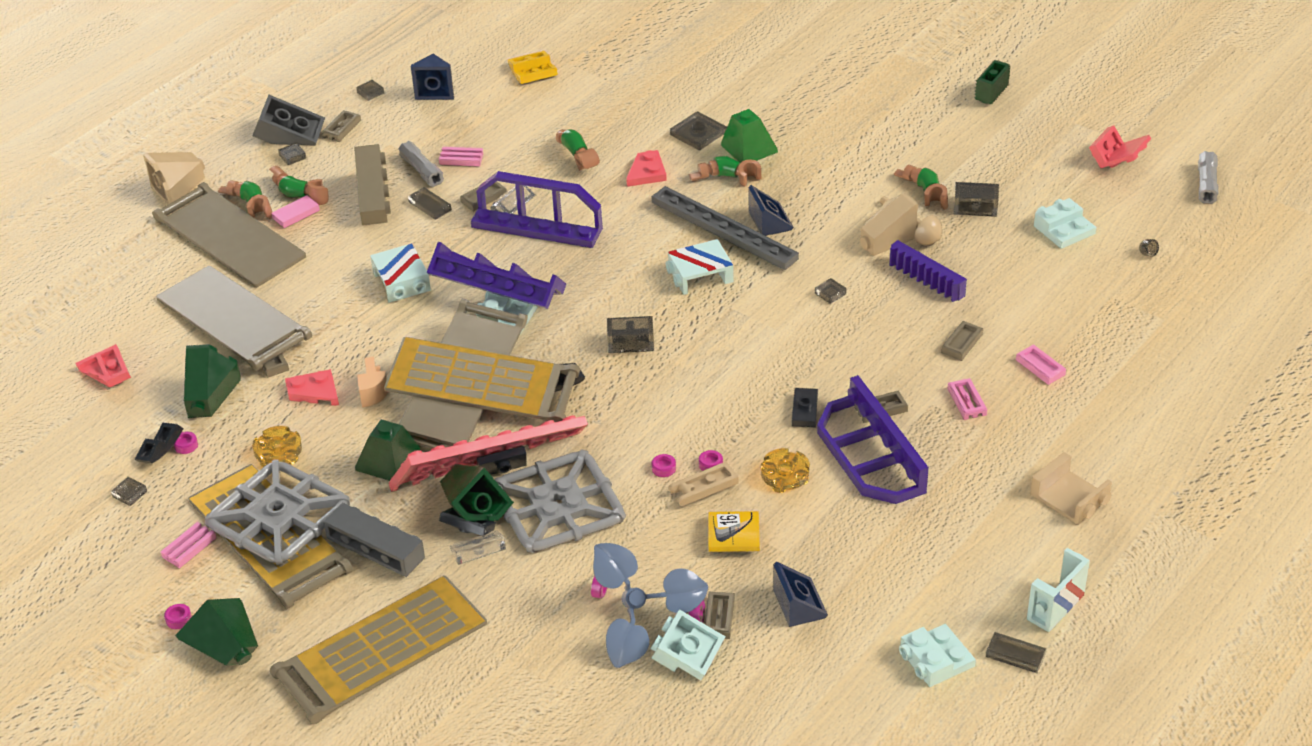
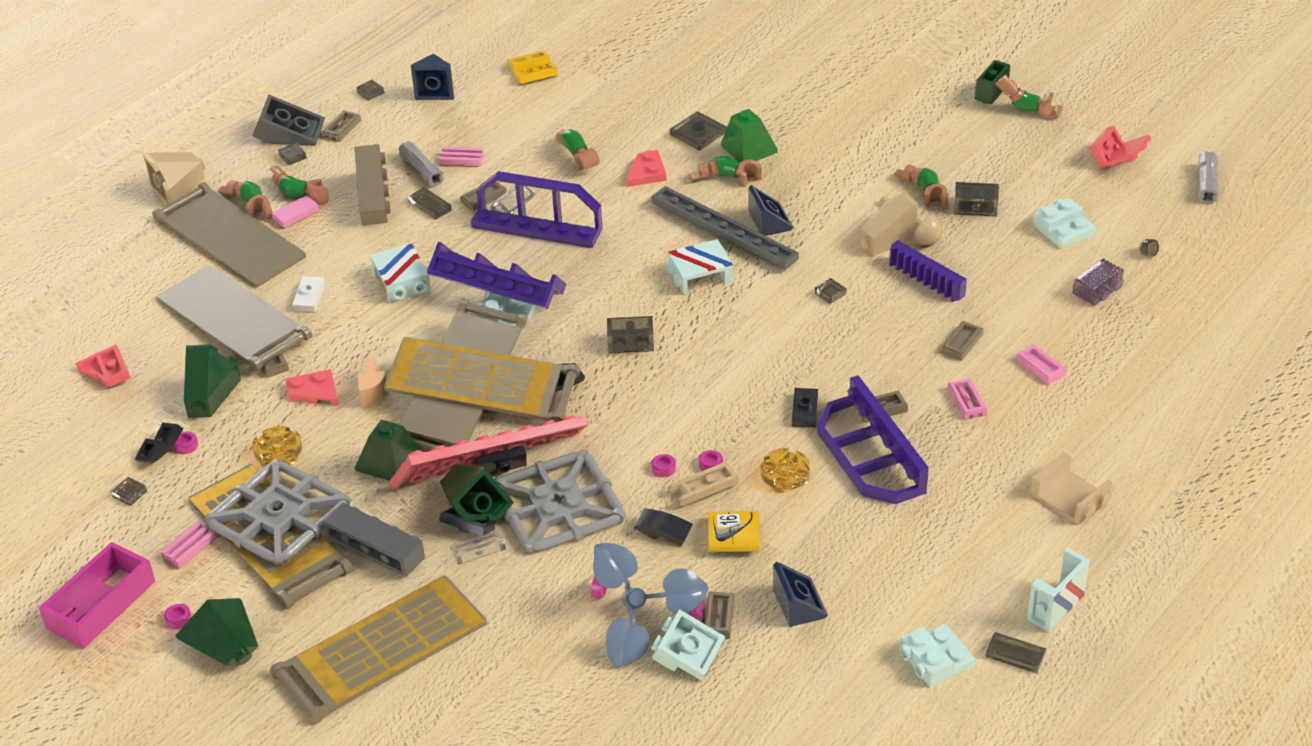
none -> dark pink piece [39,542,155,648]
none -> white plate [292,276,325,313]
none -> black slope [634,508,693,547]
none -> nougat piece [995,75,1063,120]
none -> brick [1072,258,1124,306]

